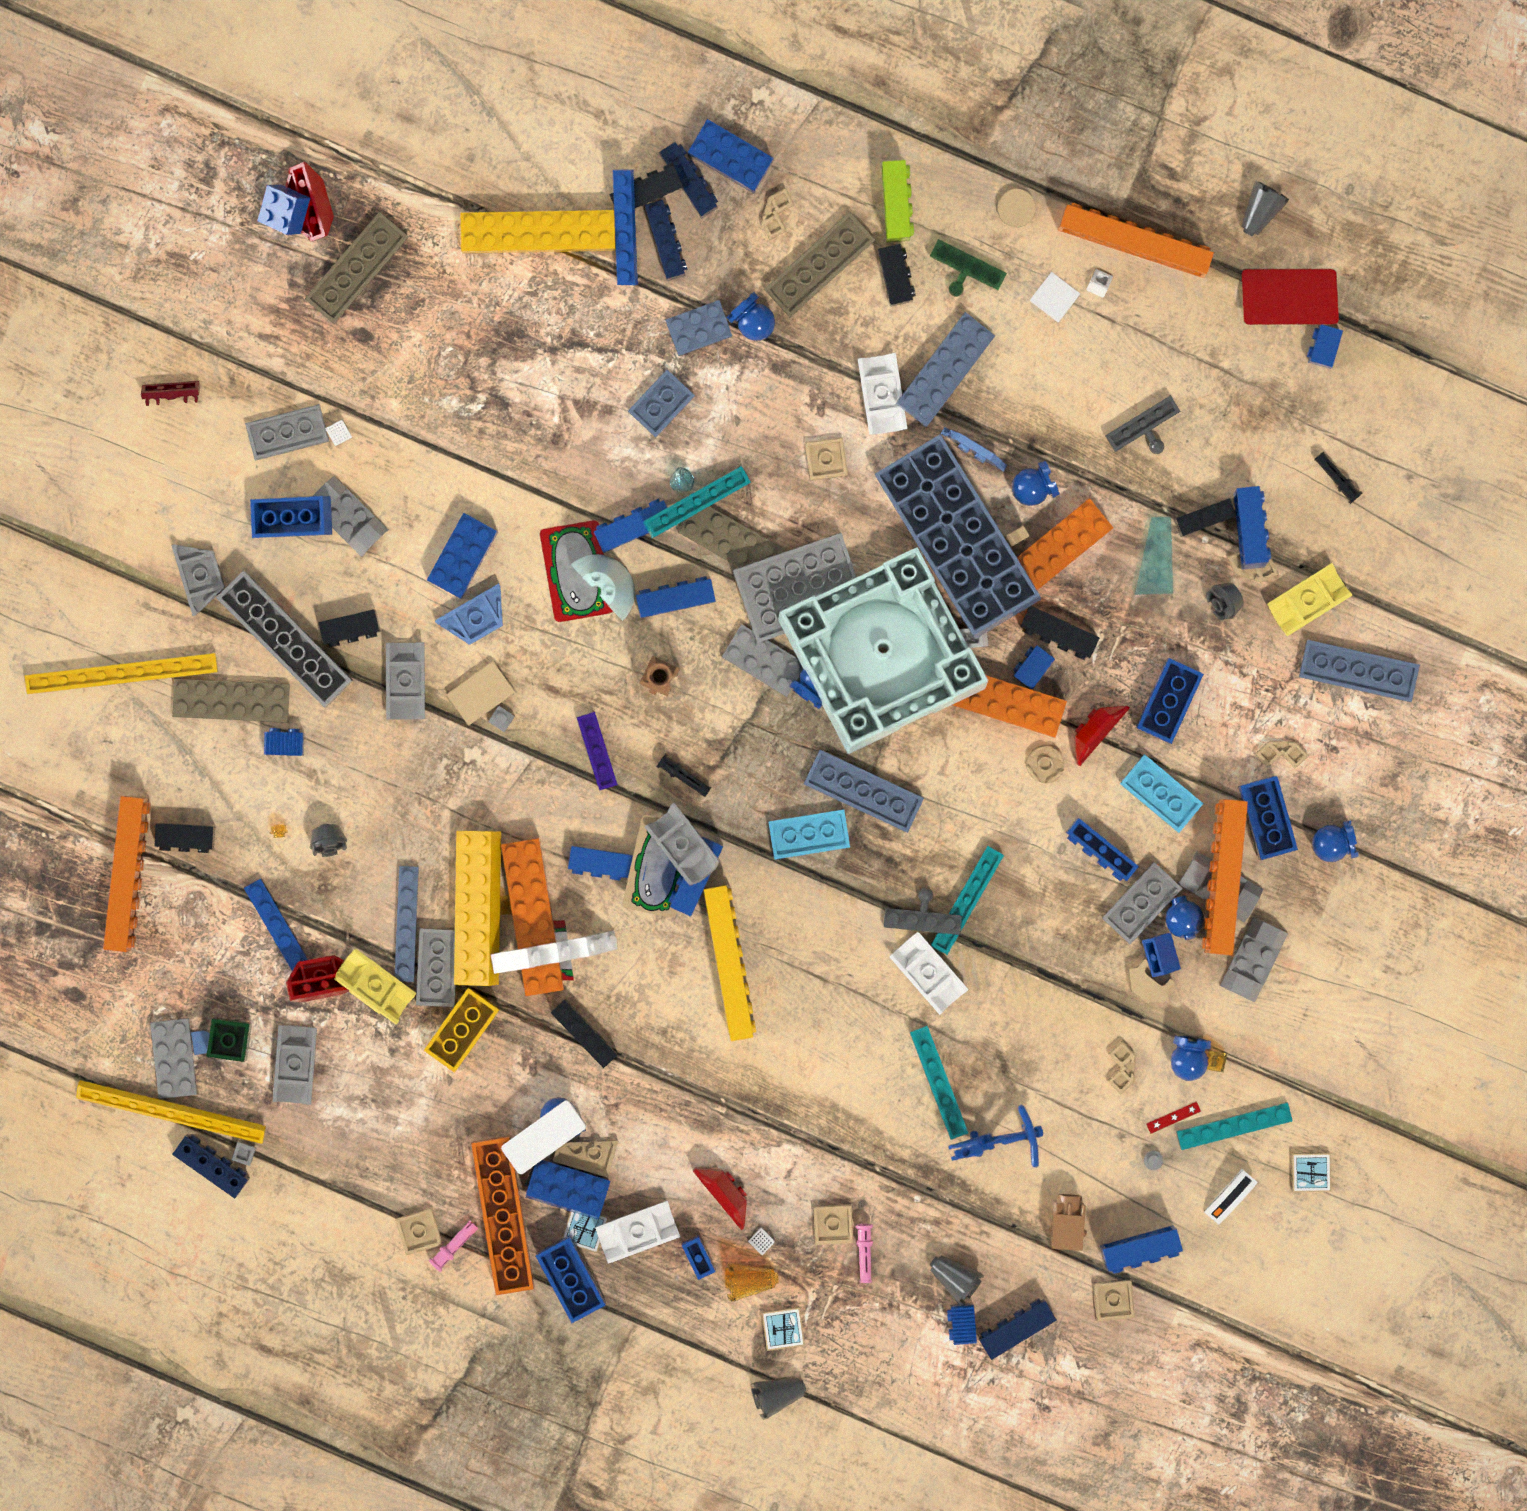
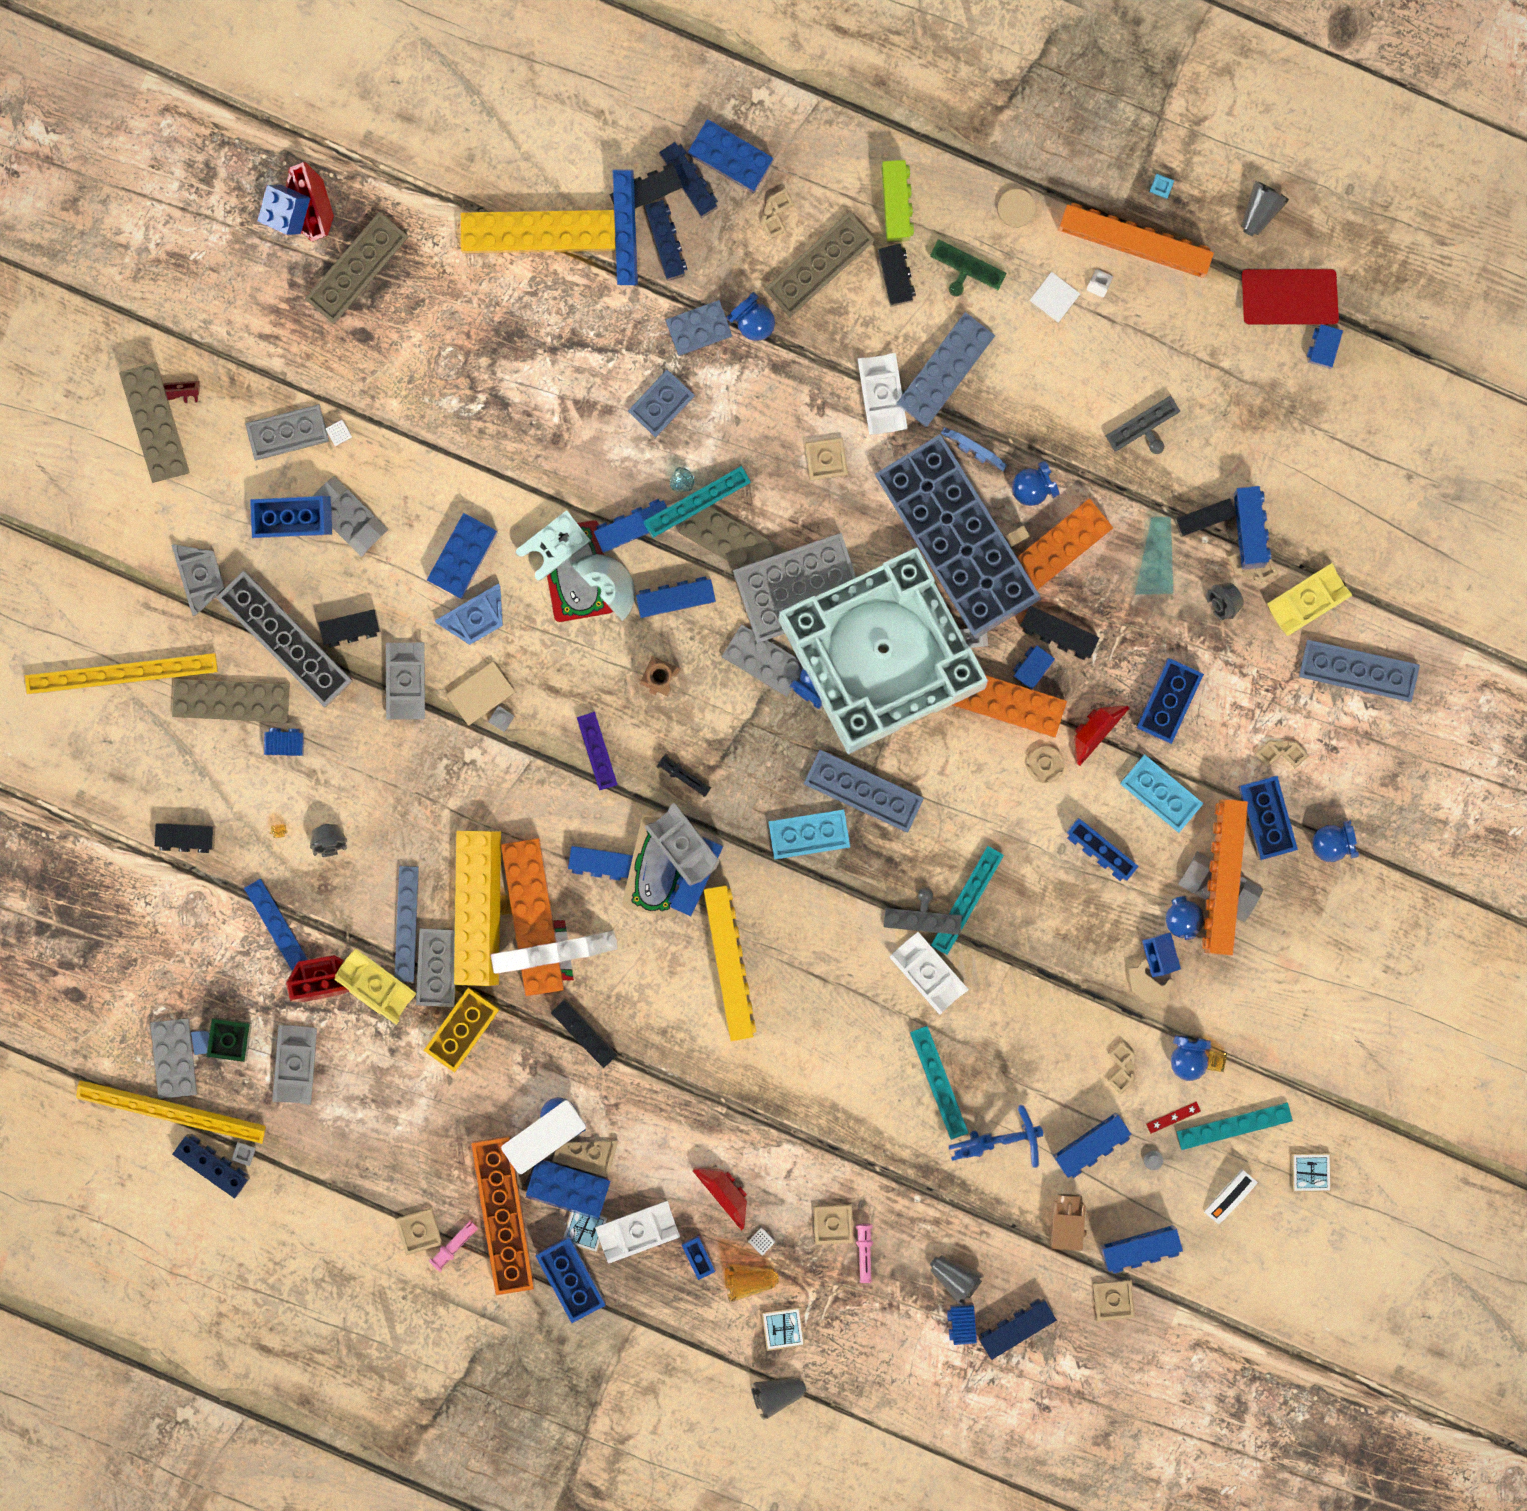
orange brick [103,796,151,952] -> none
light grey plate [1102,862,1182,944] -> none
light grey piece [1220,917,1288,1002] -> none
black pin [1314,451,1363,504] -> none
none -> dark tan plate [119,362,190,483]
none -> light aqua brick [515,510,591,581]
none -> blue brick [1053,1112,1132,1178]
none -> medium azure tile [1149,174,1174,199]

